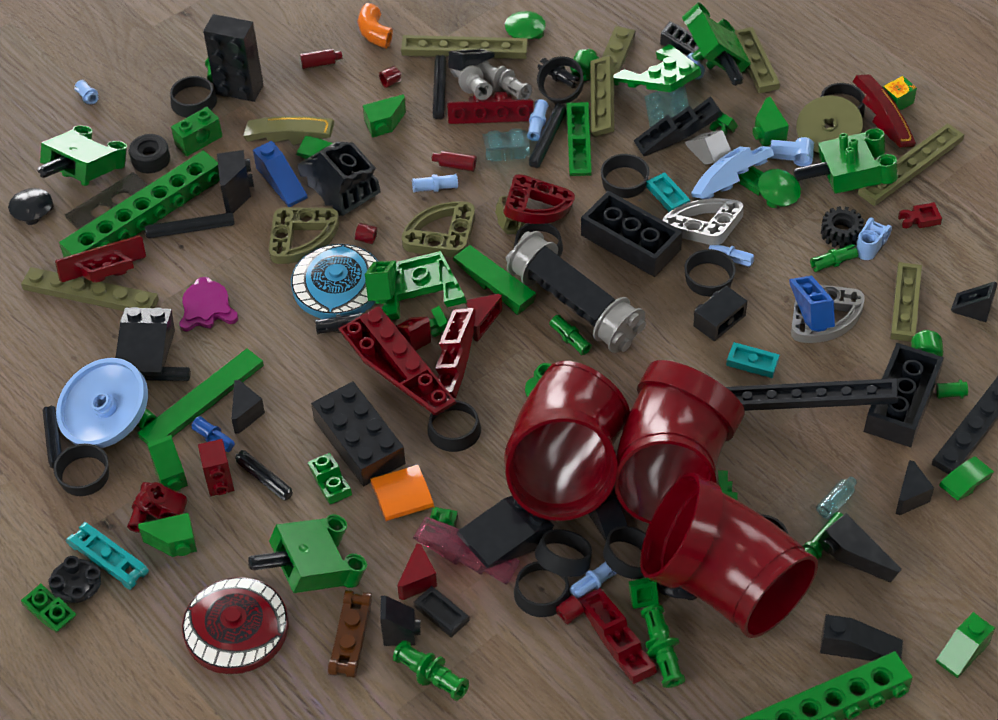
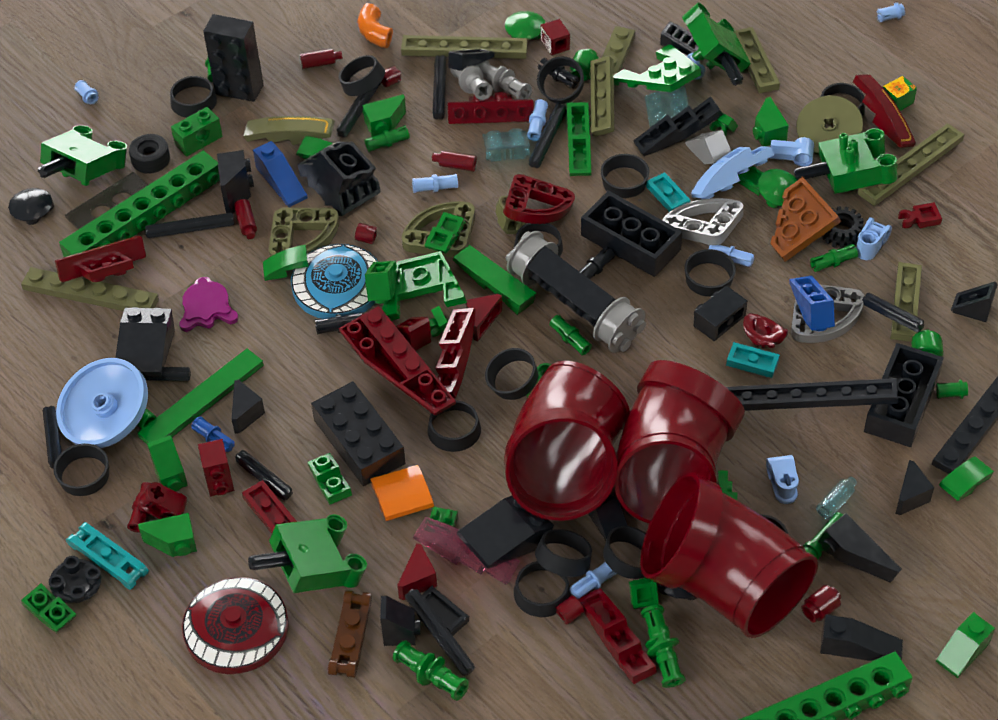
none -> dark red cylinder [234,199,257,239]
none -> dark red plate [242,480,297,534]
none -> green slope [263,245,309,281]
none -> black axle [336,82,381,138]
none -> black tyre [339,55,385,96]
none -> green pin [364,125,410,152]
none -> black axle [405,589,475,676]
none -> green slope [424,212,465,254]
none -> black tyre [485,348,538,400]
none -> dark red brick [541,19,570,56]
none -> black pin [579,247,615,279]
none -> dark red hat [743,313,788,348]
none -> light blue piece [766,455,799,504]
none -> dark orange plate [770,177,841,262]
none -> dark red brick [801,585,841,623]
none -> black axle [862,293,925,333]
none -> light blue pin [877,3,905,22]

